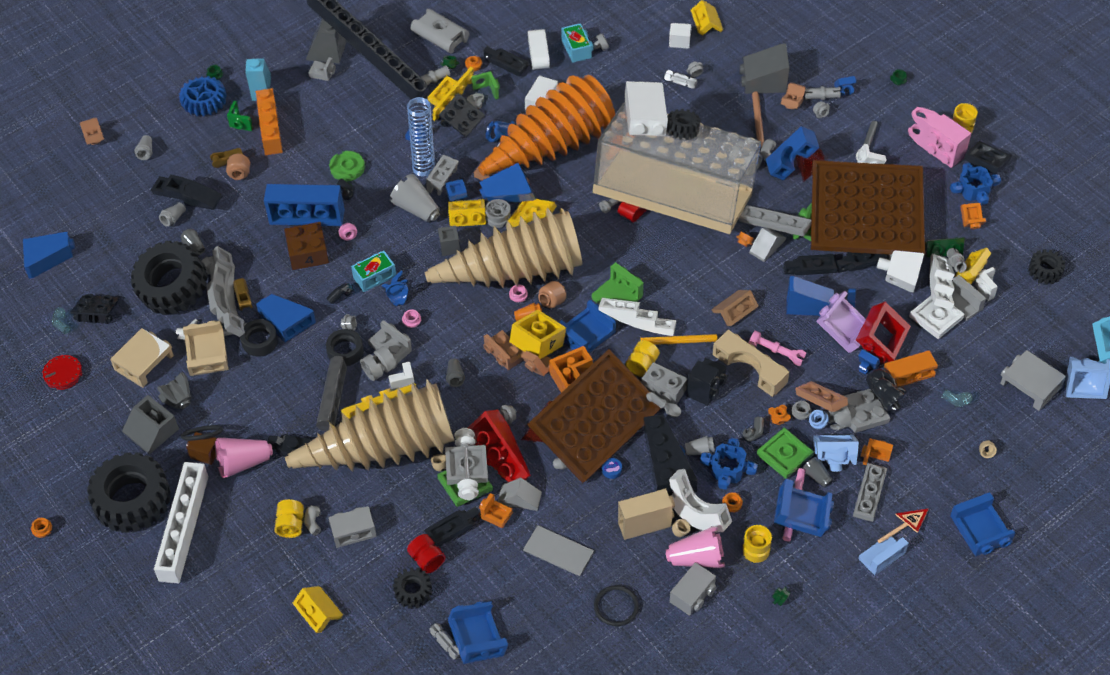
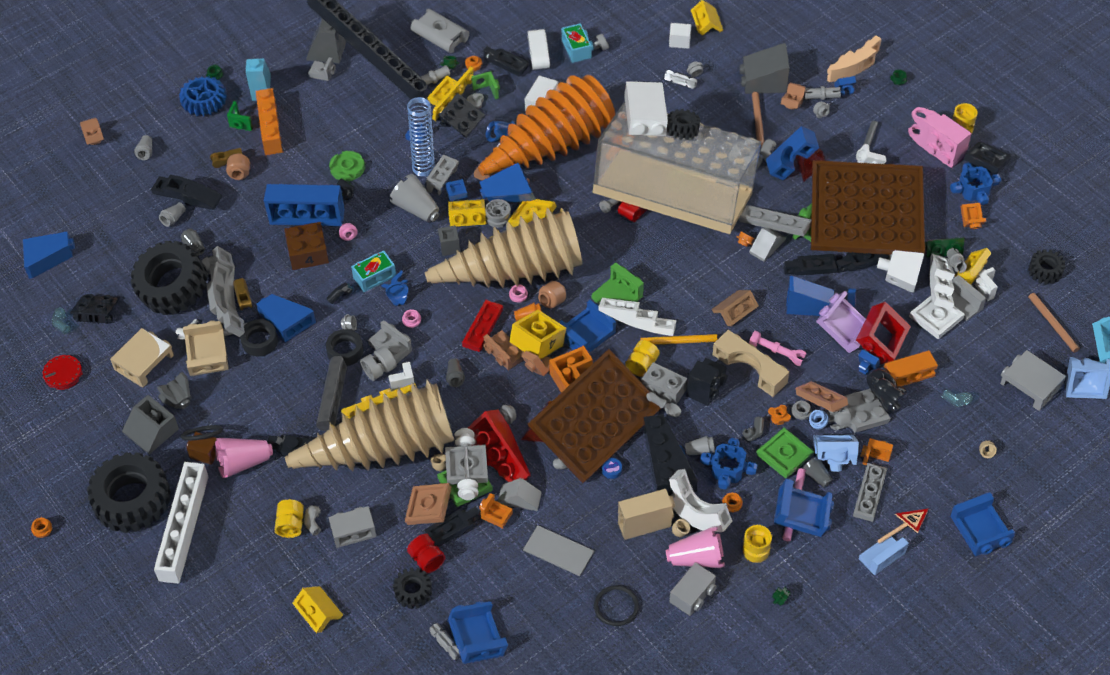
none -> nougat tile [405,483,452,525]
none -> red plate [462,300,503,352]
none -> light nougat slope [827,36,881,82]
none -> nougat bar [1028,293,1080,353]

